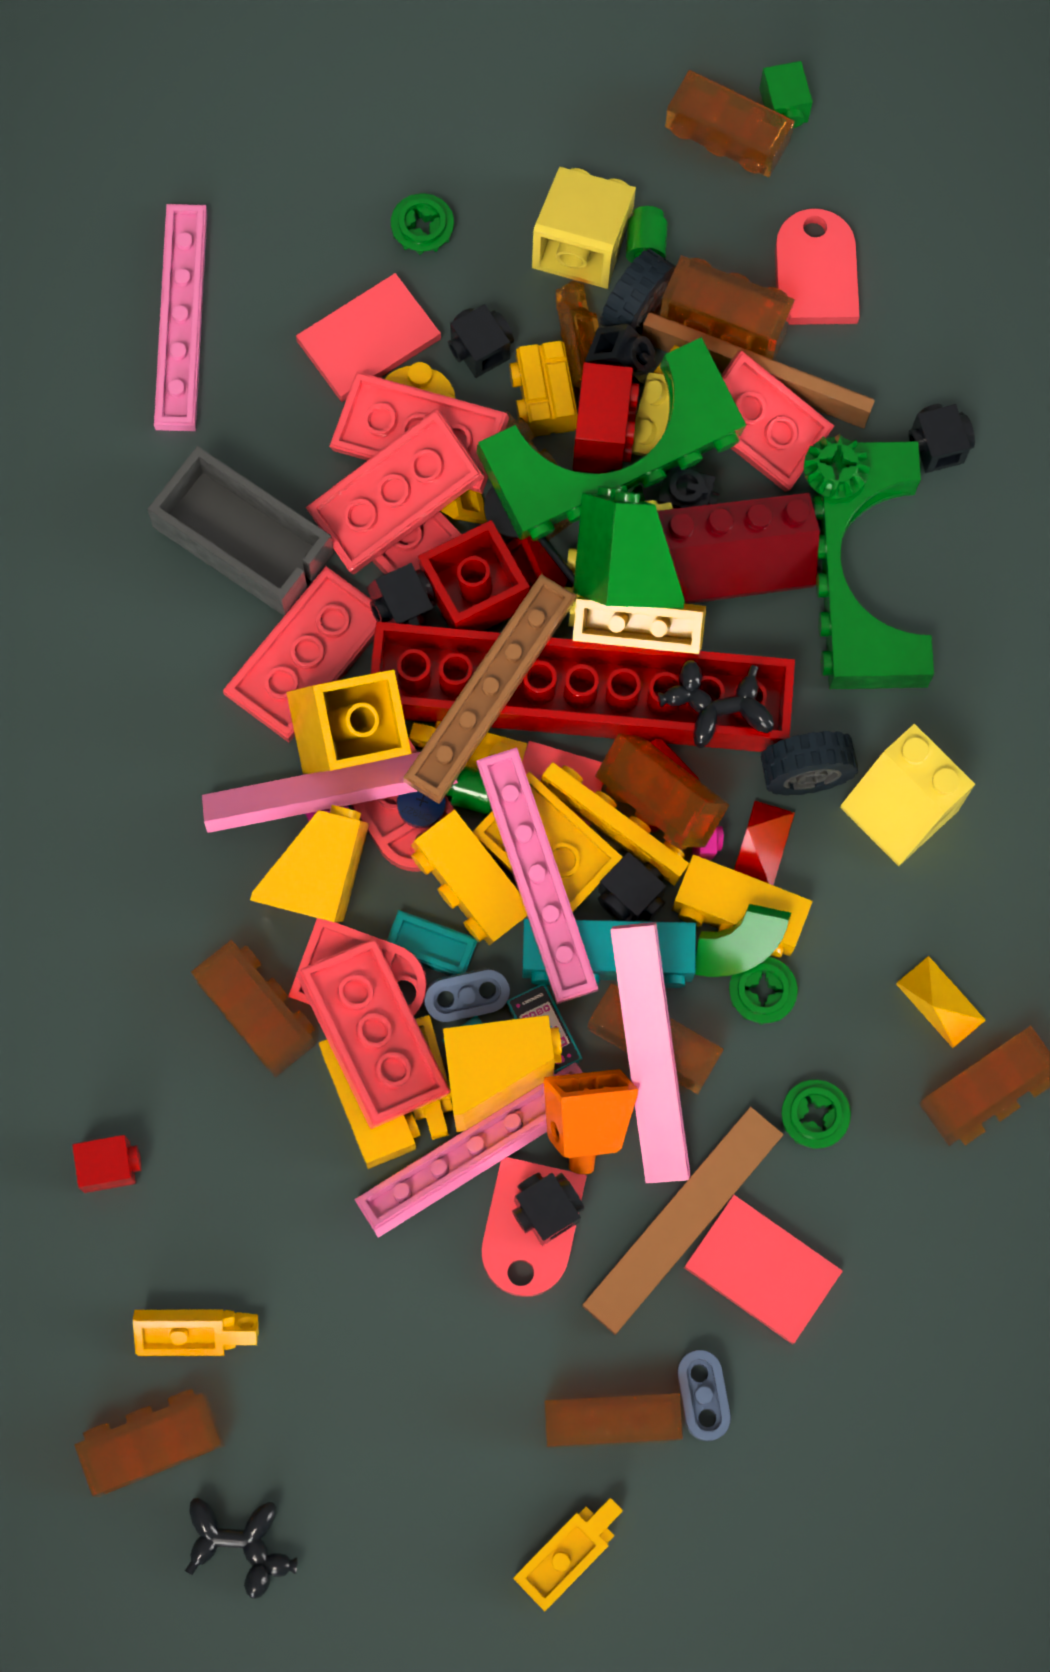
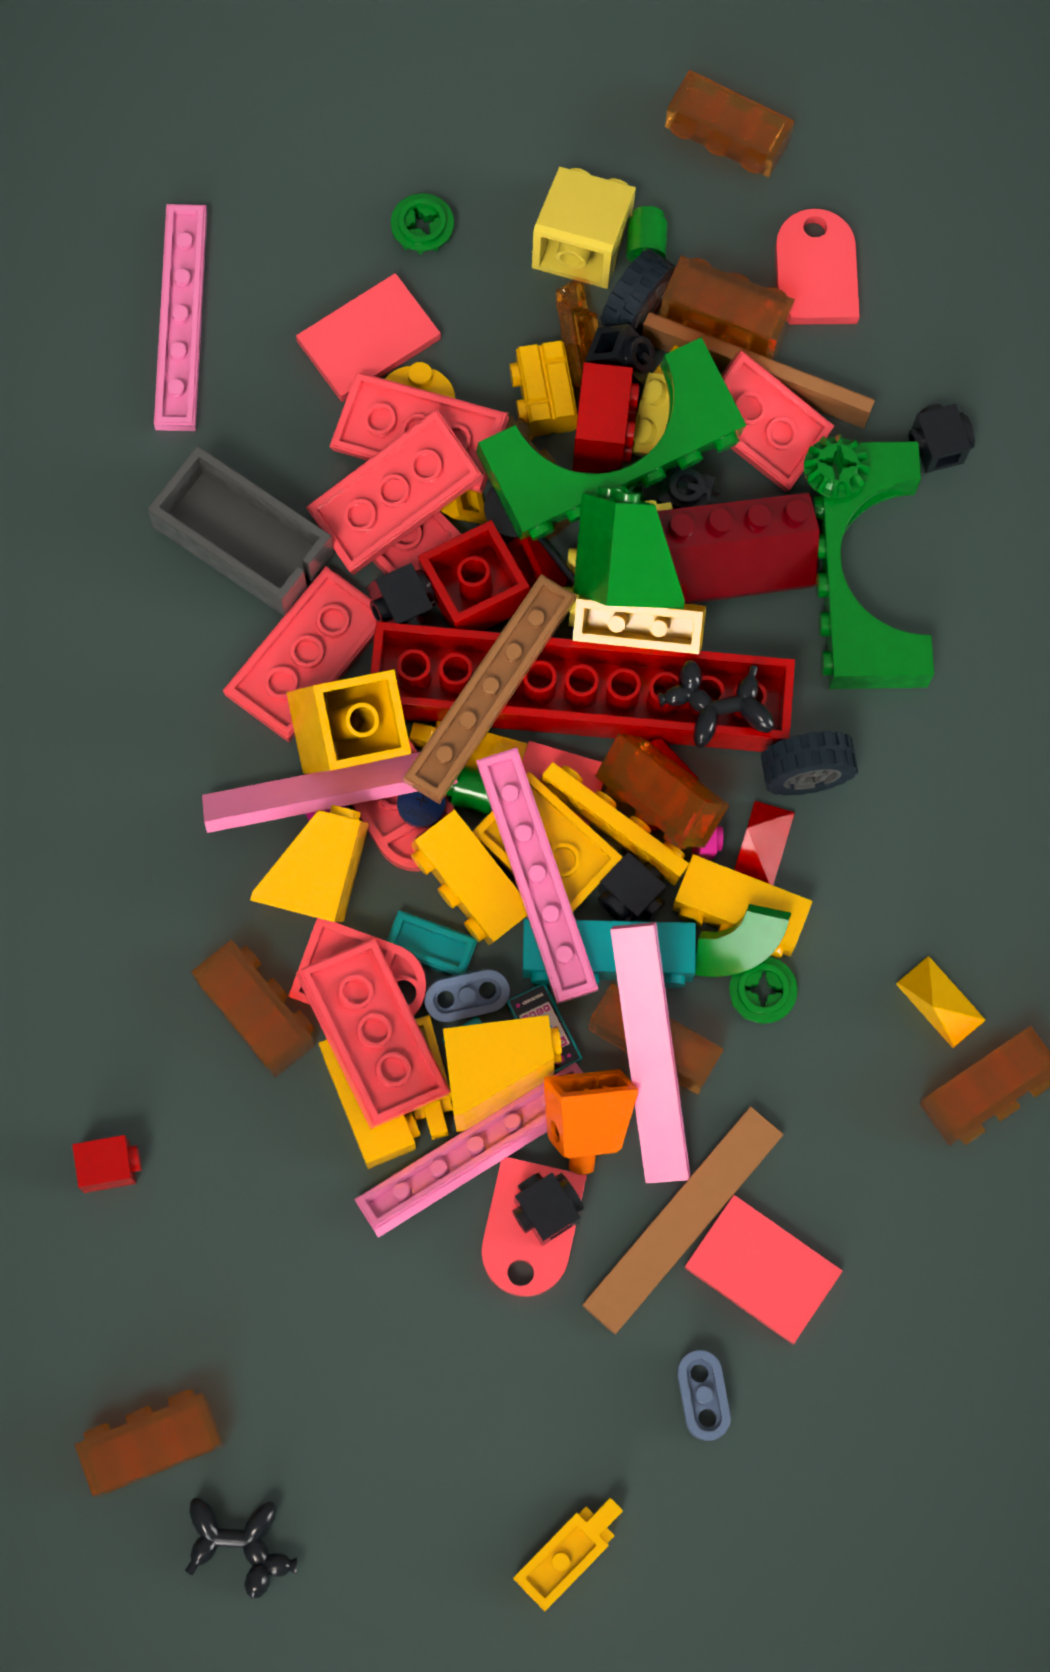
yellow hinge [133,1309,259,1356] -> none
black brick [448,304,514,378] -> none
clear orange brick [543,1393,683,1449] -> none
green brick [759,61,813,130] -> none
green gear [781,1080,851,1150] -> none
light yellow slope [840,724,975,866] -> none

